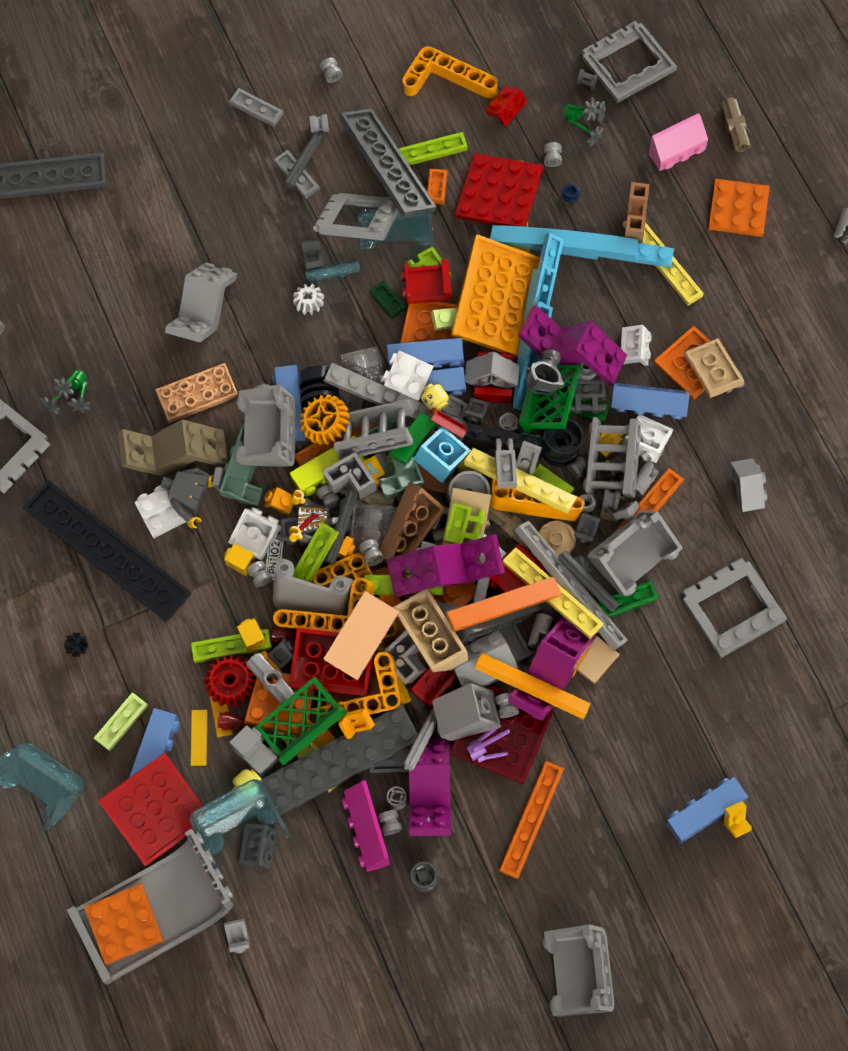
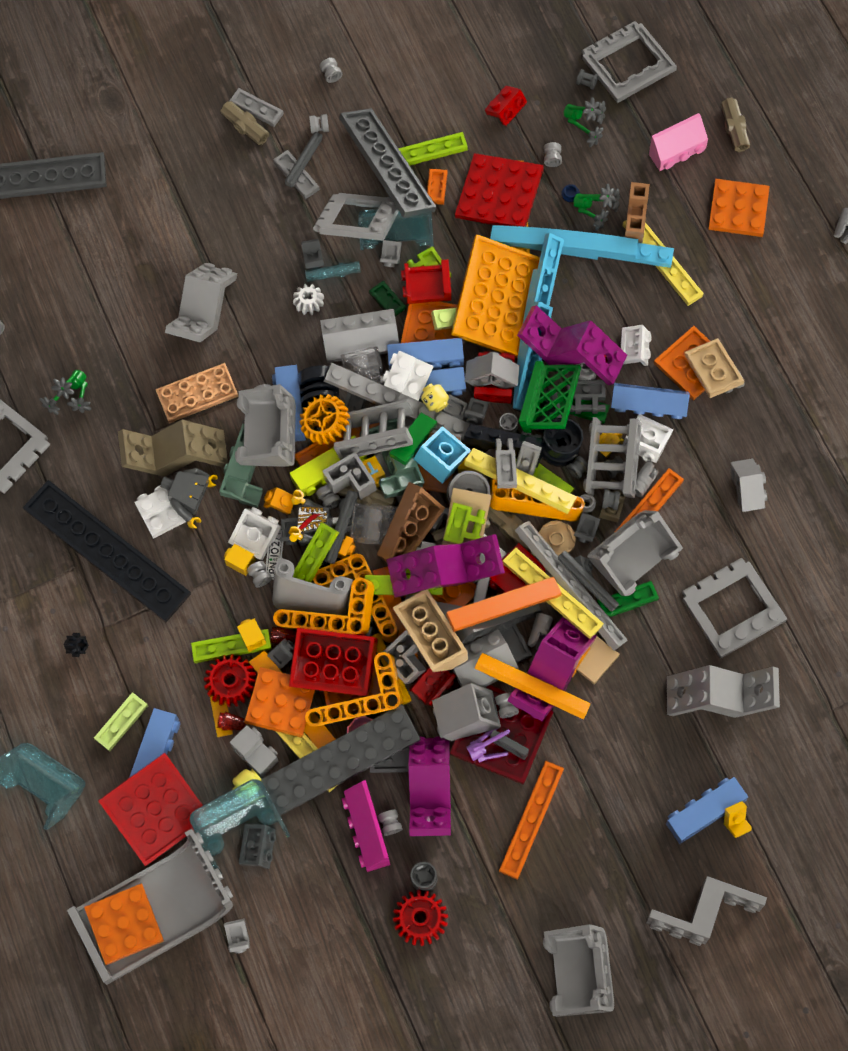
yellow sticker [191,710,207,766] -> none
light grey tile [212,467,225,491] -> none
light grey piece [246,653,297,707] -> none
green fence [255,677,347,765] -> none
light nougat tile [324,591,399,680] -> none
light orange bracket [338,708,375,739] -> none
light grey wheel [359,539,384,566] -> none
light grey wheel [387,786,407,810] -> none
light orange beam [402,46,498,99] -> none
light grey axle [404,710,437,771] -> none
tile [429,408,466,438] -> none
dark grey helmet [526,361,564,394] -> none
dark grey wheel [540,349,561,368] -> none
light grey plate [613,501,640,520] -> none
none -> dark tan piece [221,101,269,145]
none -> light grey slope [320,309,399,363]
none -> light grey bracket [380,240,402,267]
none -> red gear [393,890,448,946]
none -> dark grey tile [490,730,529,760]
none -> plant [574,184,620,231]
none -> light grey bracket [646,876,767,946]
none -> light grey bracket [667,665,780,718]

